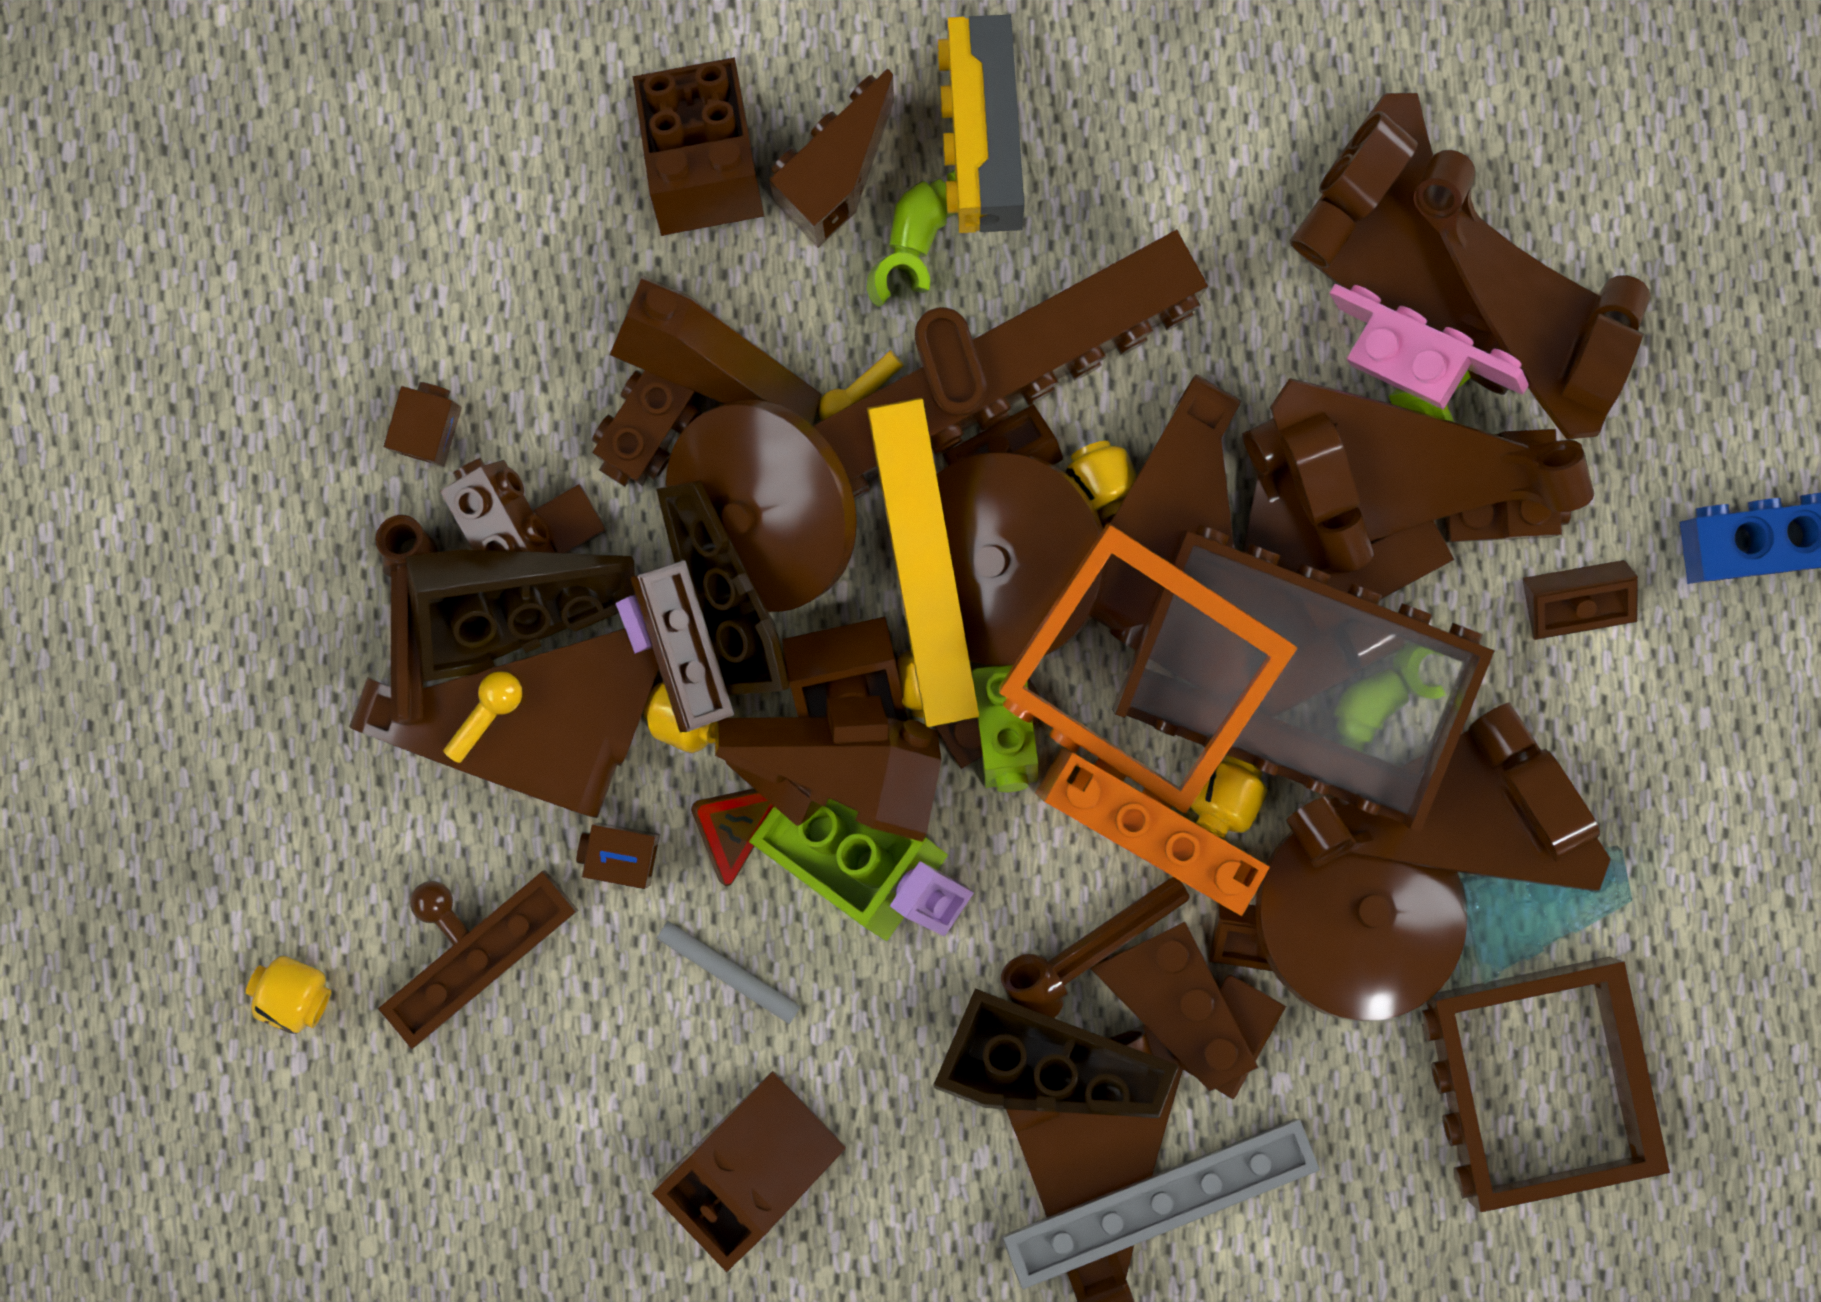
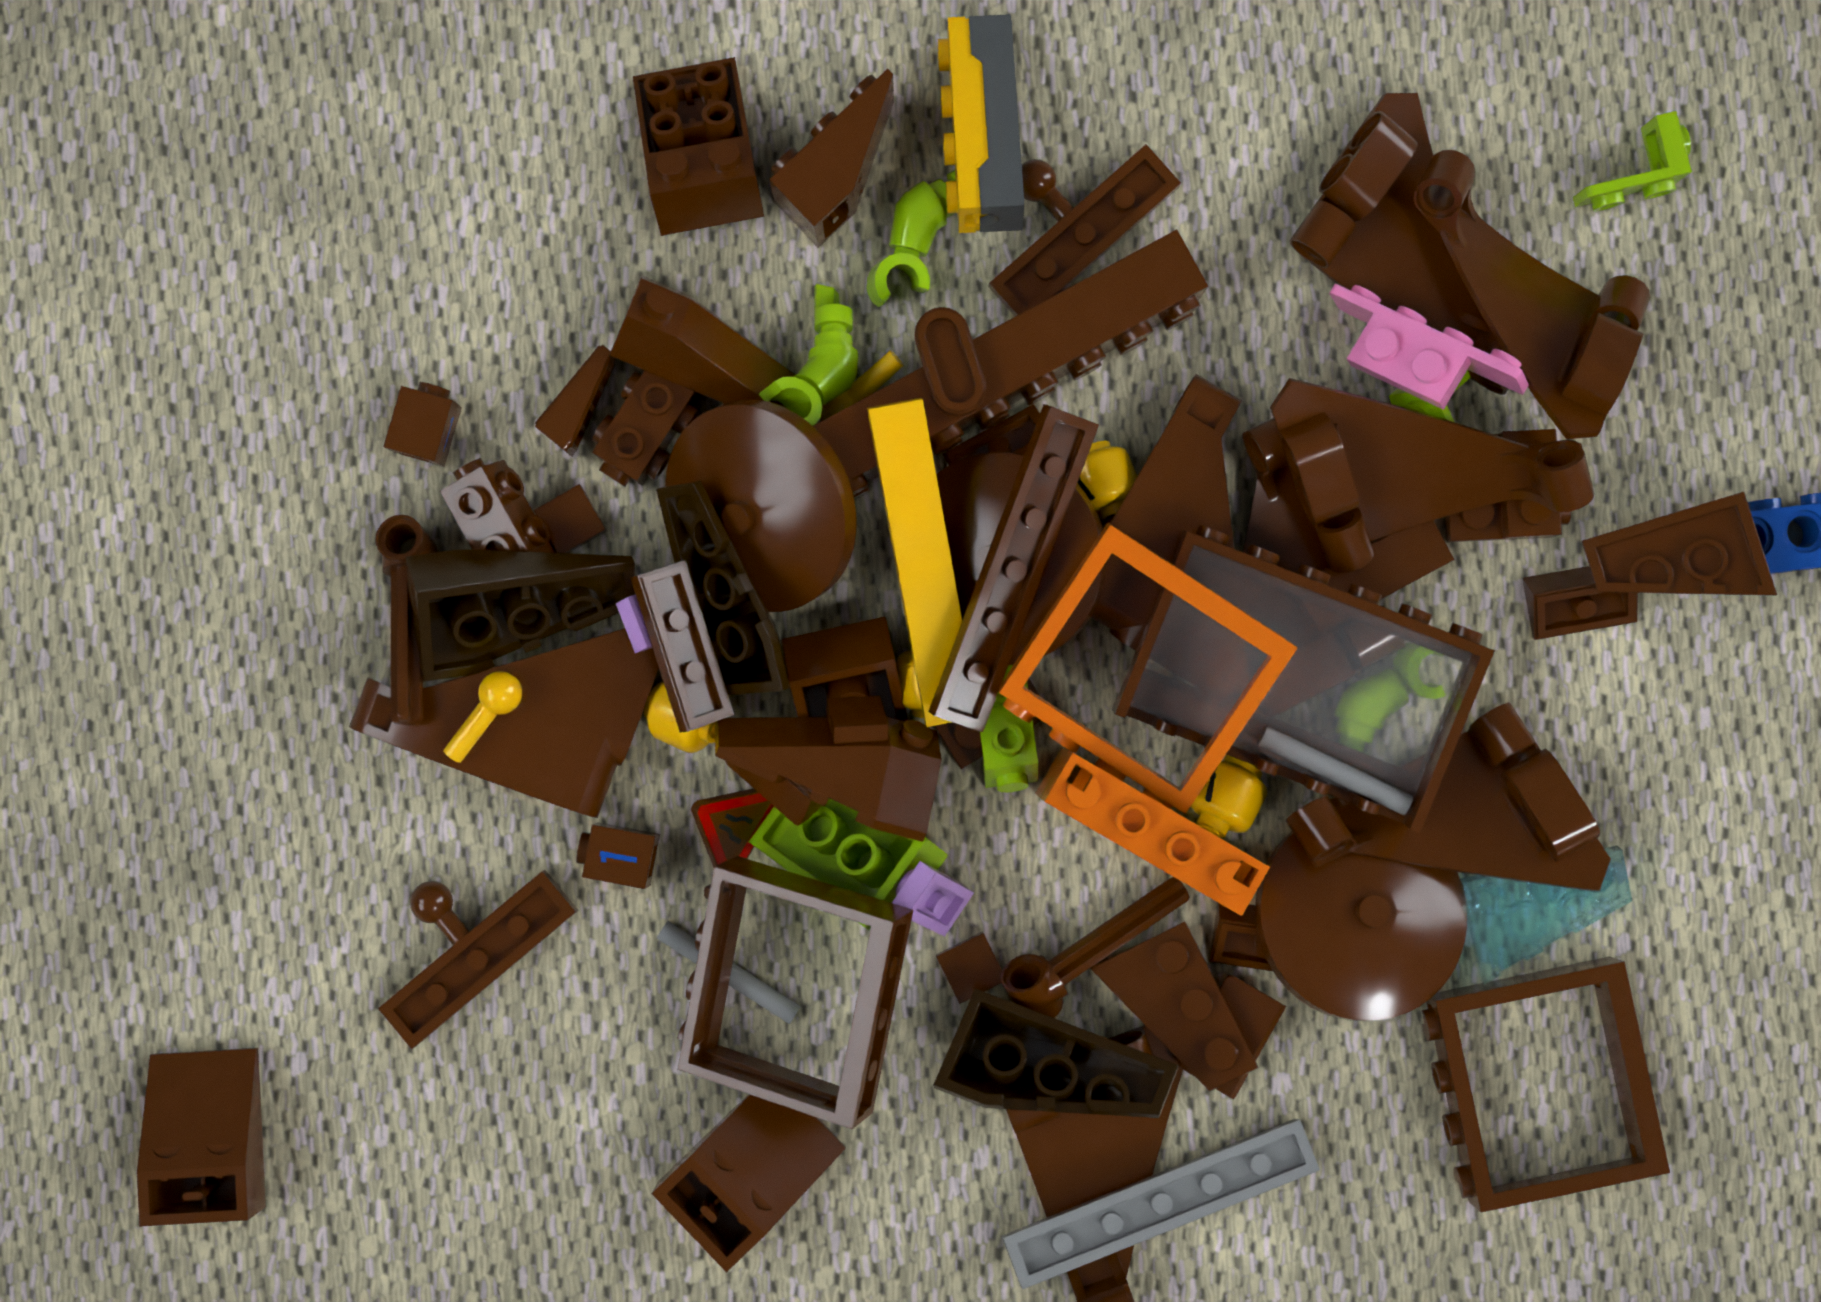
yellow head [246,956,331,1034] -> none
none -> reddish brown slope [137,1048,266,1227]
none -> reddish brown slope [535,344,616,457]
none -> reddish brown window [677,856,913,1129]
none -> lime piece [759,284,859,426]
none -> reddish brown plate [928,404,1099,732]
none -> reddish brown tile [936,931,1002,1004]
none -> reddish brown plate [988,144,1181,316]
none -> light grey bar [1257,726,1413,815]
none -> lime bracket [1573,111,1692,212]
none -> reddish brown wing [1582,492,1777,596]

